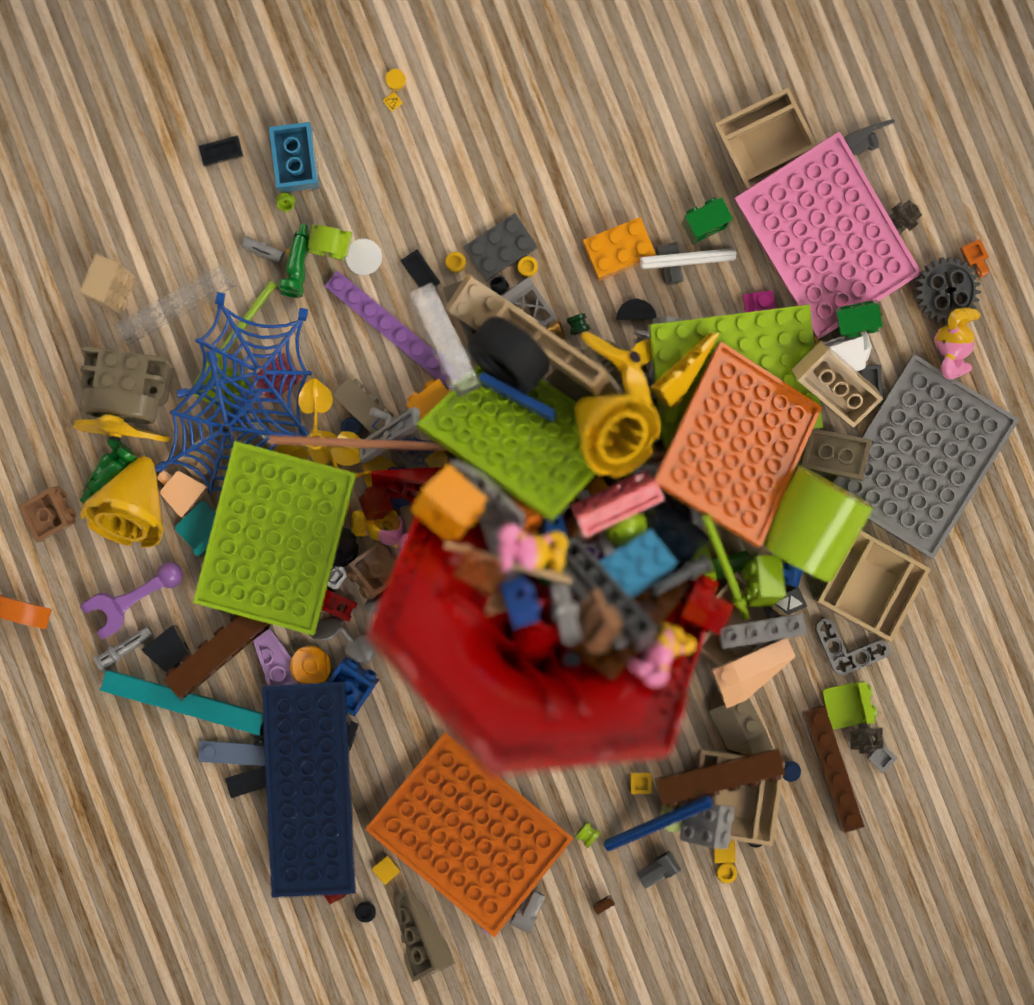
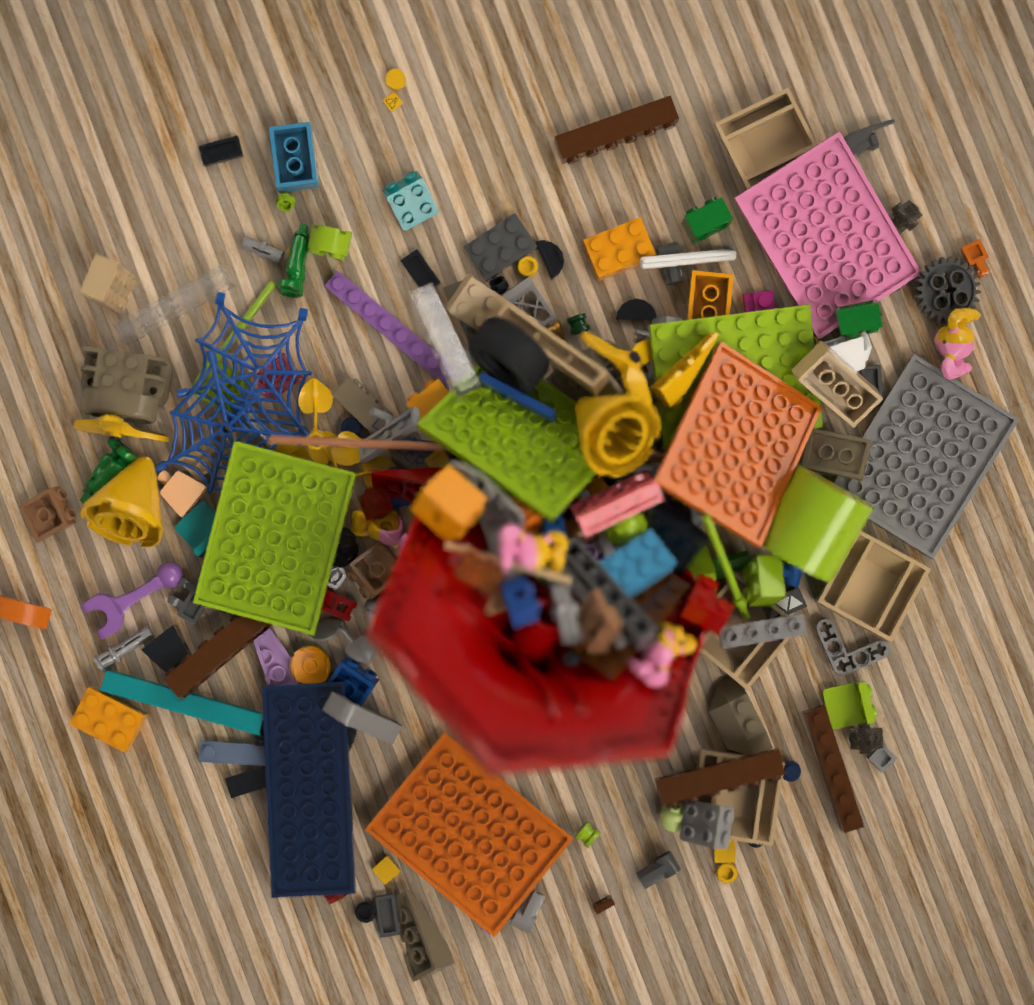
white sticker [345,239,382,275] -> none
yellow tile [445,252,466,273] -> none
blue axle [603,796,713,851] -> none
yellow tile [630,772,652,794] -> none
dark grey pin [649,554,712,597] -> none
light nougat wedge [710,638,796,708] -> none
none -> light orange brick [69,686,148,753]
none -> dark grey plate [167,576,206,625]
none -> light grey beam [322,691,402,744]
none -> dark grey tile [374,893,401,938]
none -> teal bracket [382,171,439,230]
none -> black tile [535,240,564,280]
none -> reddish brown brick [554,95,679,164]
none -> light orange brick [686,270,734,320]

